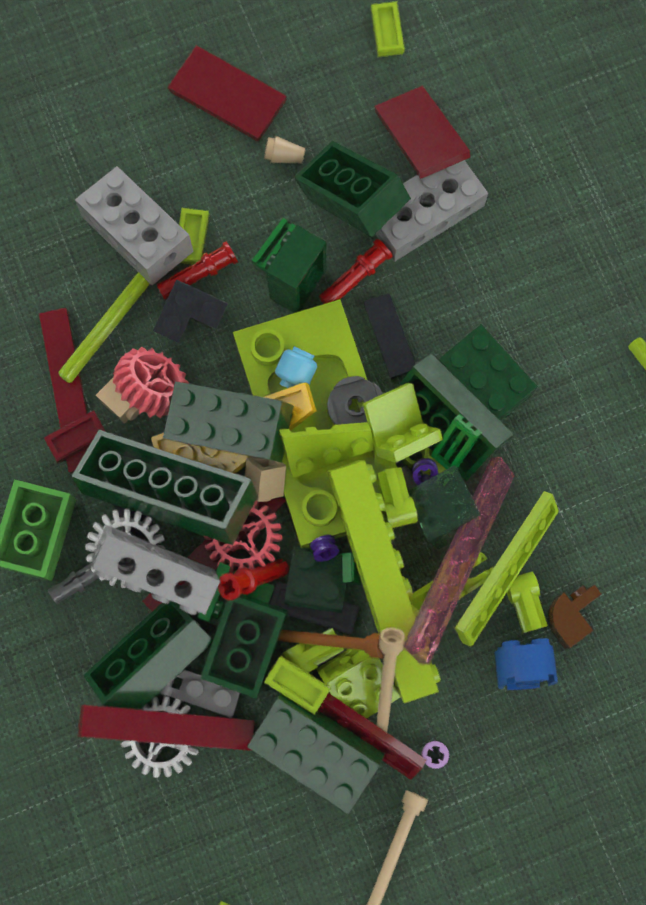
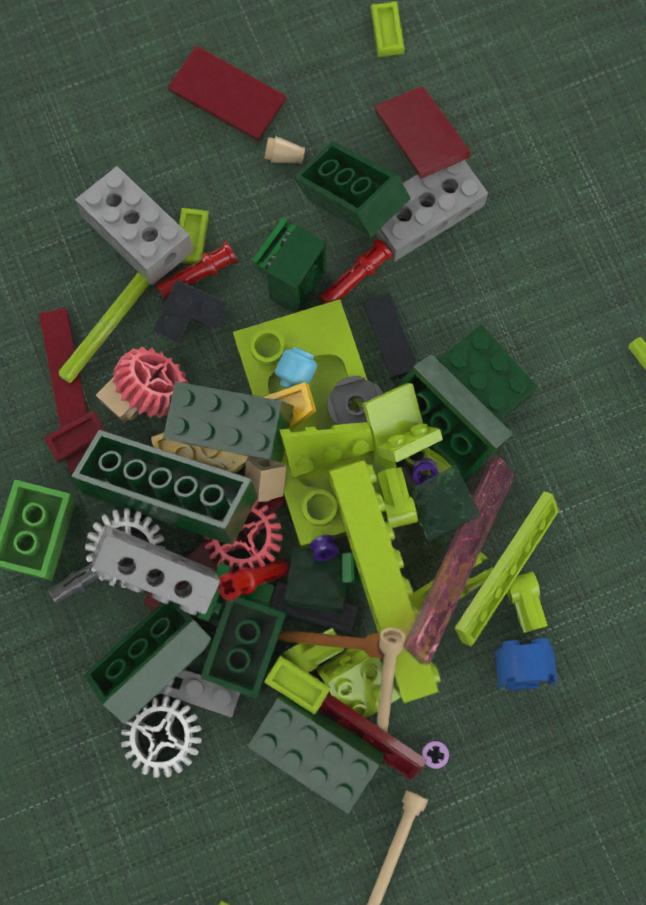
dark red tile [77,705,254,751] -> none
green tile [430,414,482,474] -> none
reddish brown brick [548,585,601,649] -> none

